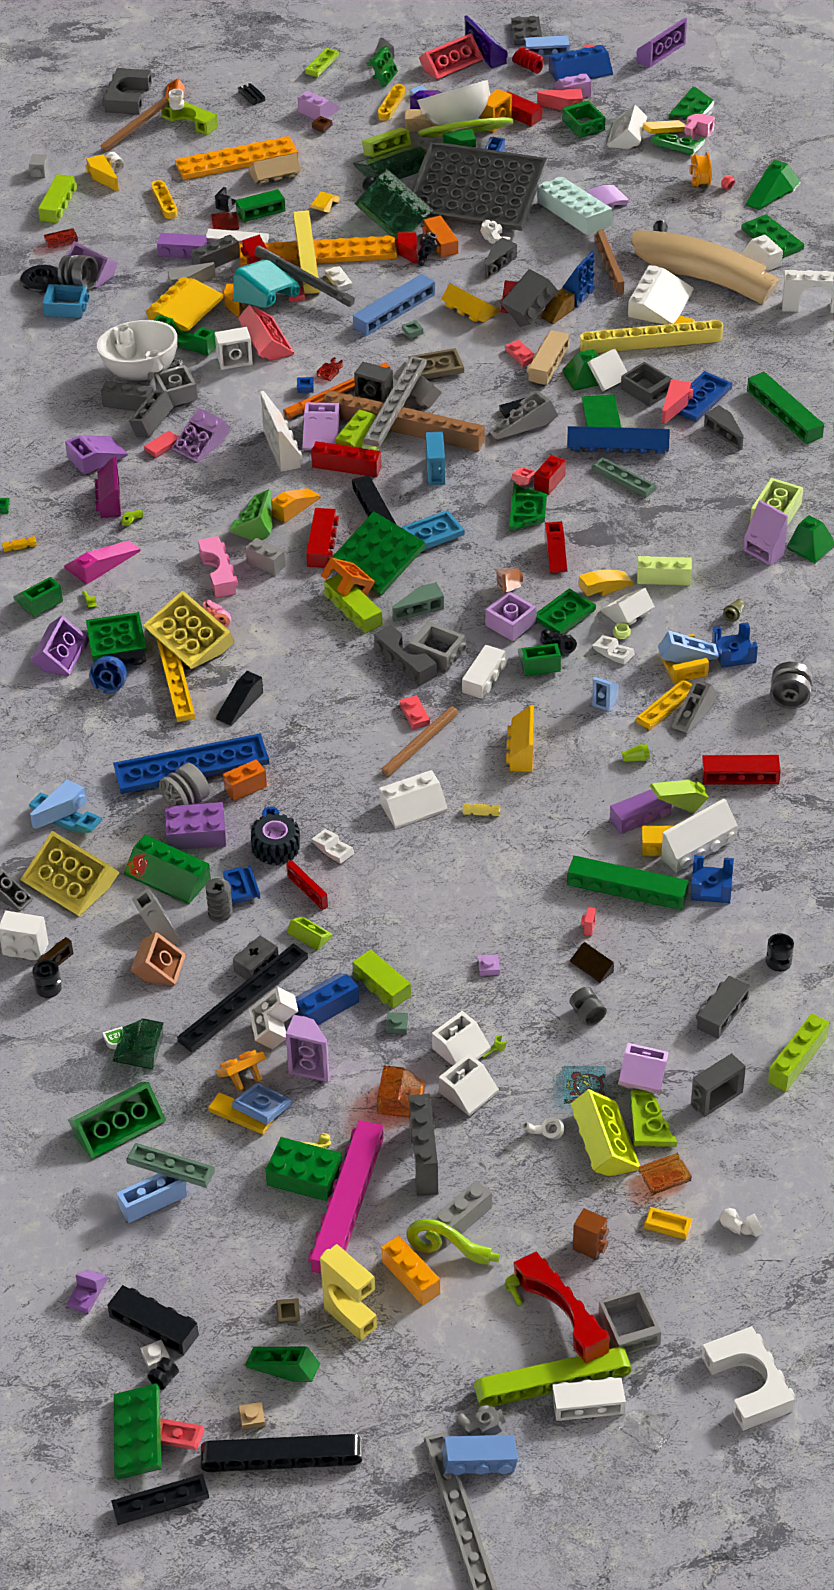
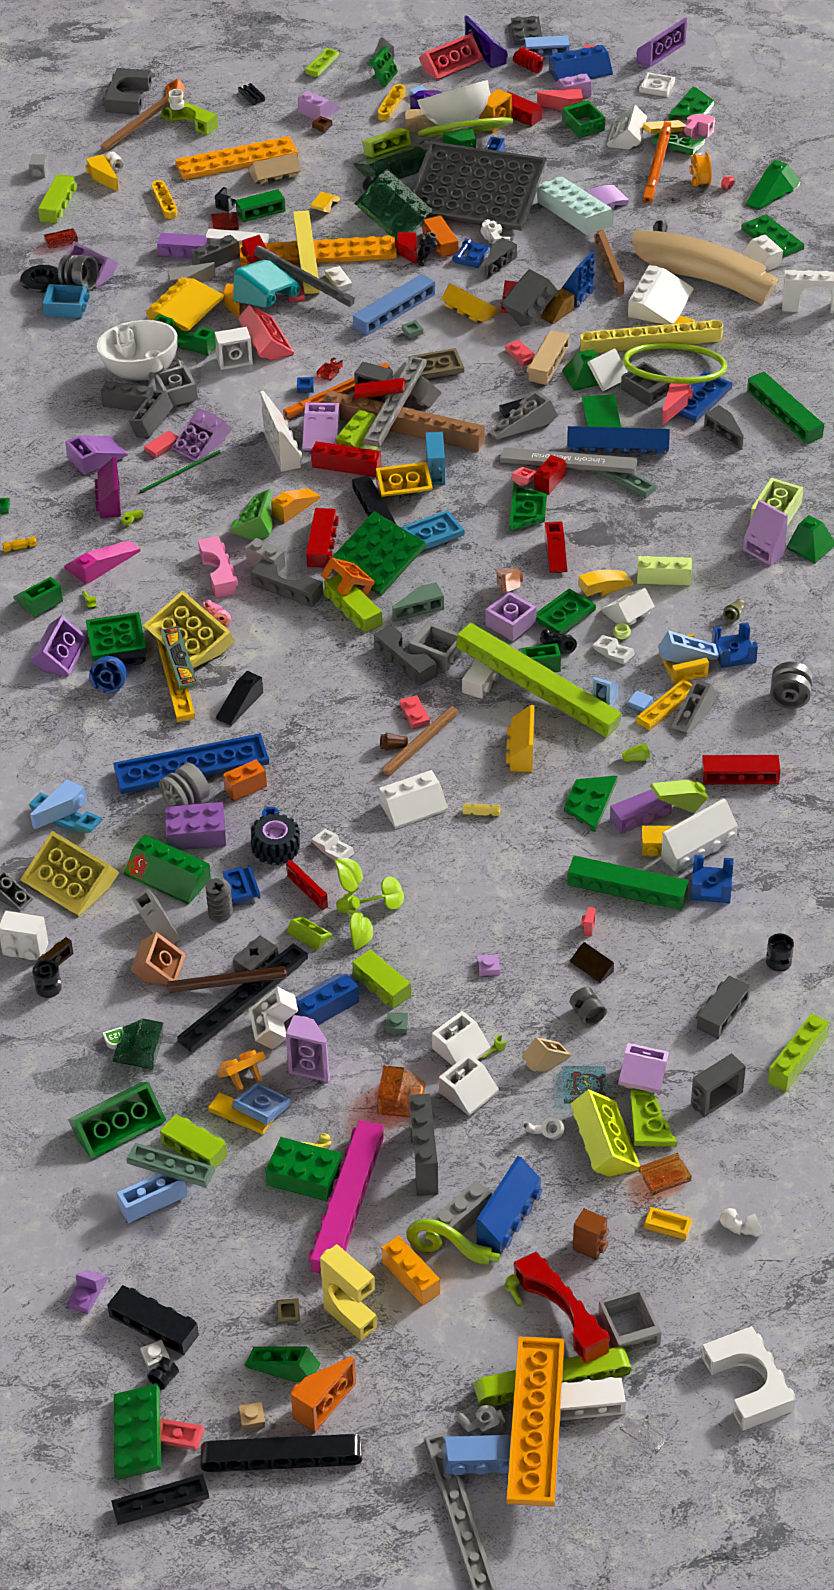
none -> green axle [140,450,221,493]
none -> lime brick [160,1114,228,1169]
none -> tile [161,626,198,690]
none -> reddish brown axle [167,966,287,993]
none -> dark grey arch [251,559,324,607]
none -> orange slope [290,1356,356,1433]
none -> lime plant [334,858,404,950]
none -> red tile [354,378,405,399]
none -> yellow slope [376,462,433,497]
none -> reddish brown cone [380,732,408,751]
none -> blue plate [452,238,490,268]
none -> lime brick [456,622,622,738]
none -> blue slope [477,1156,543,1255]
none -> light grey tile [500,447,637,474]
none -> light orange plate [507,1336,564,1507]
none -> tan slope [521,1037,571,1072]
none -> green wing [564,775,618,832]
none -> lime piece [622,343,728,384]
none -> light blue tile [628,691,653,712]
none -> white tile [639,73,675,97]
none -> orange piece [642,121,671,203]

